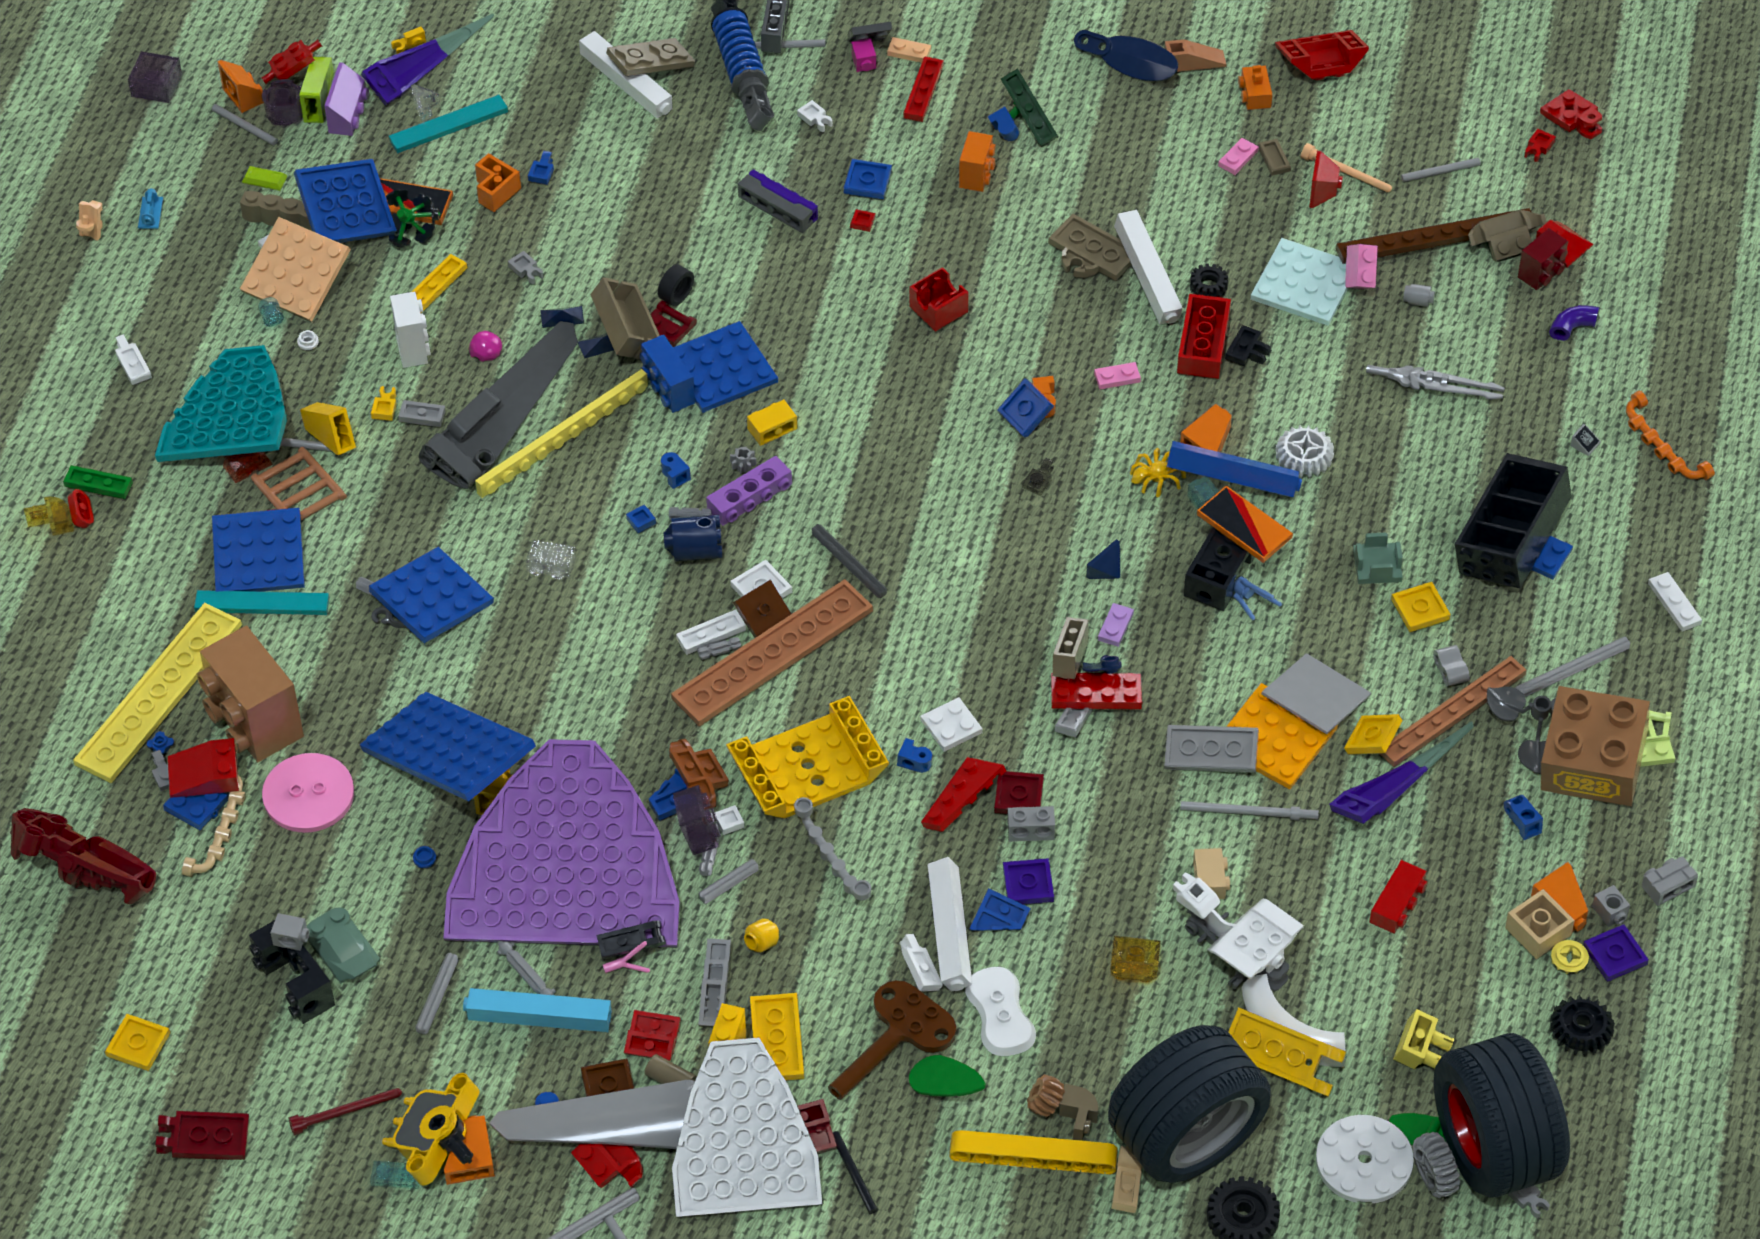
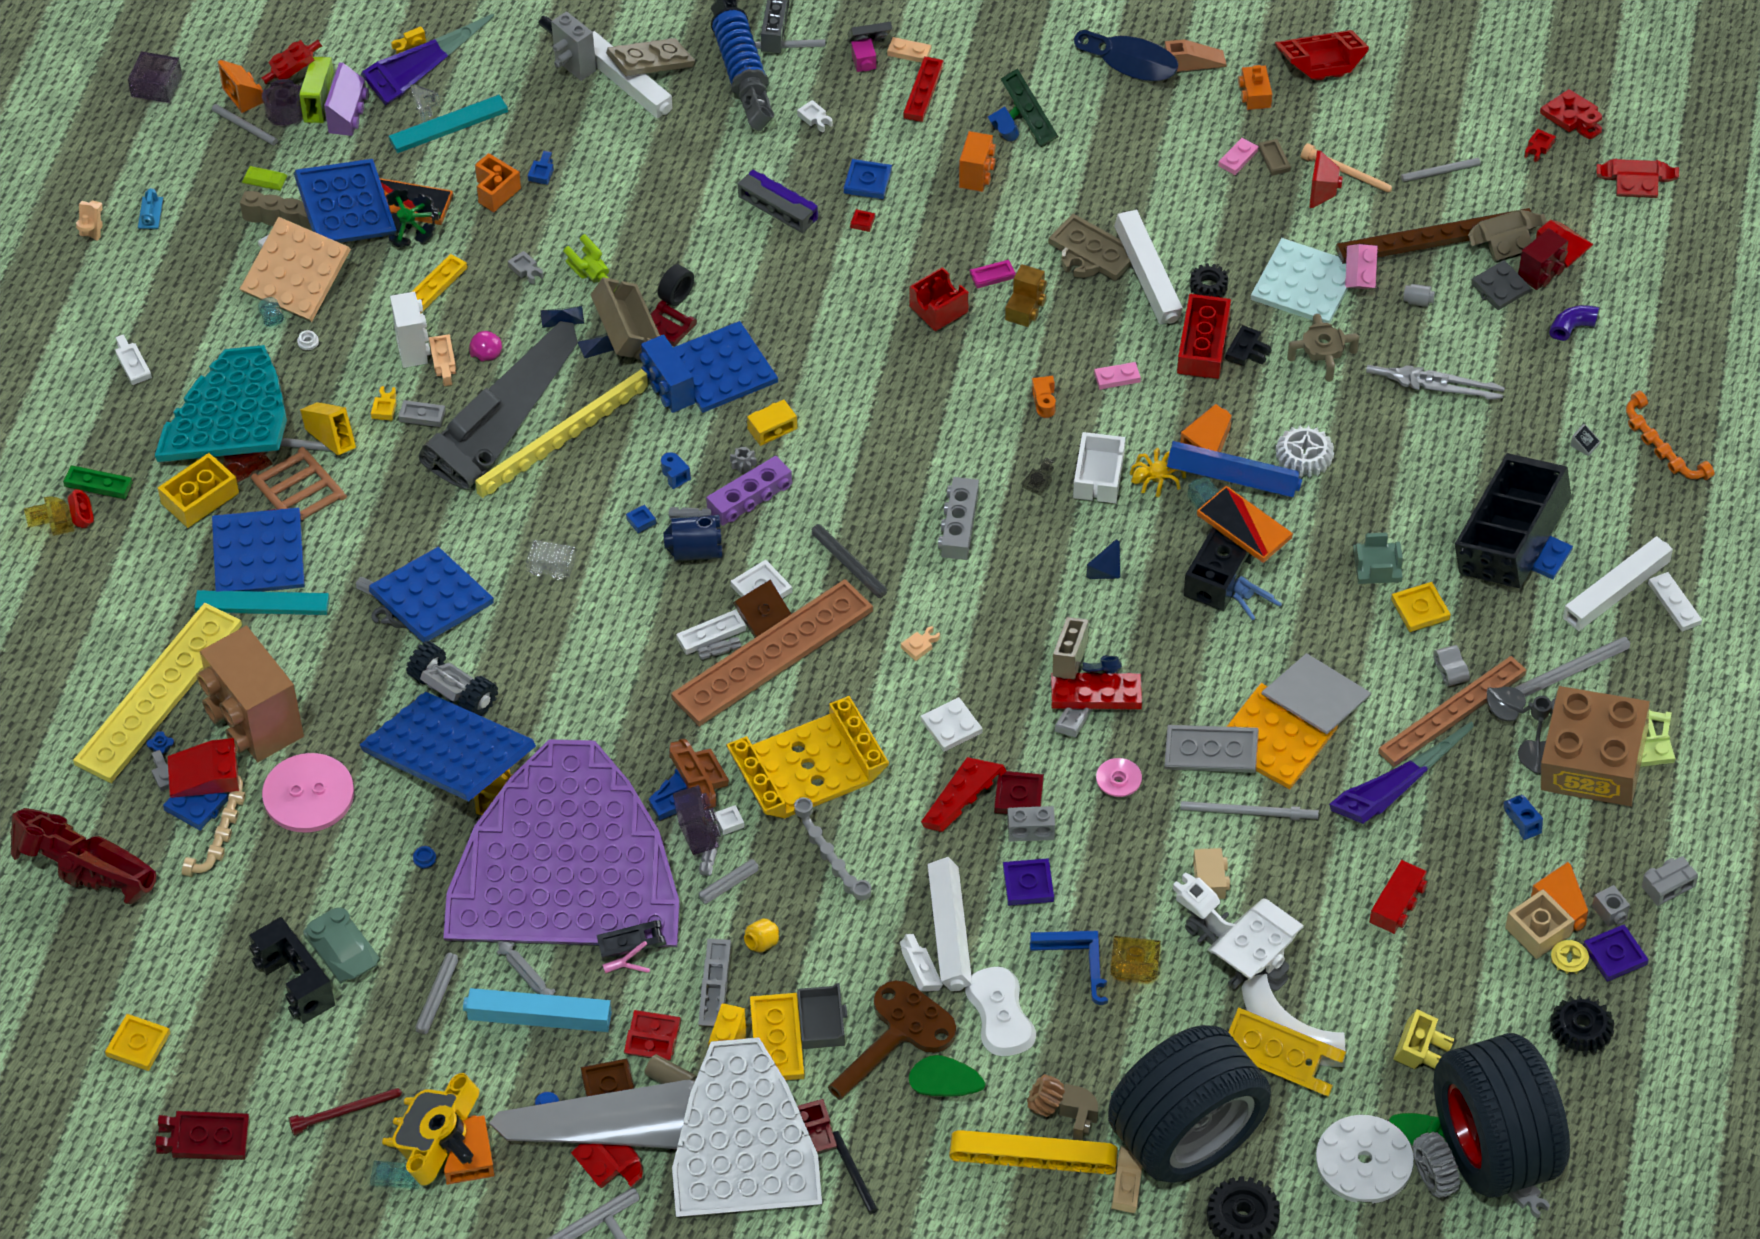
light grey brick [270,913,310,951] -> none
blue leg [897,738,932,773] -> none
blue wing [969,888,1031,931] -> none
blue plate [997,378,1054,438] -> none
lavender plate [1098,603,1134,647] -> none
yellow plate [1344,714,1403,754] -> none
none -> yellow brick [157,453,239,528]
none -> plate [406,641,498,717]
none -> light nougat hinge [429,334,456,386]
none -> light grey piece [538,11,596,81]
none -> lime plant [563,234,616,291]
none -> dark grey container [797,983,847,1049]
none -> light nougat plate [901,626,940,661]
none -> light grey brick [938,477,979,560]
none -> dark pink tile [970,260,1016,289]
none -> pearl gold brick [1005,264,1047,327]
none -> blue hinge [1030,931,1108,1005]
none -> white piece [1073,432,1125,503]
none -> bright pink dish [1096,758,1142,797]
none -> dark tan plate [1287,313,1359,382]
none -> dark grey plate [1471,260,1531,310]
none -> white brick [1563,536,1673,631]
none -> red plate [1597,158,1679,198]

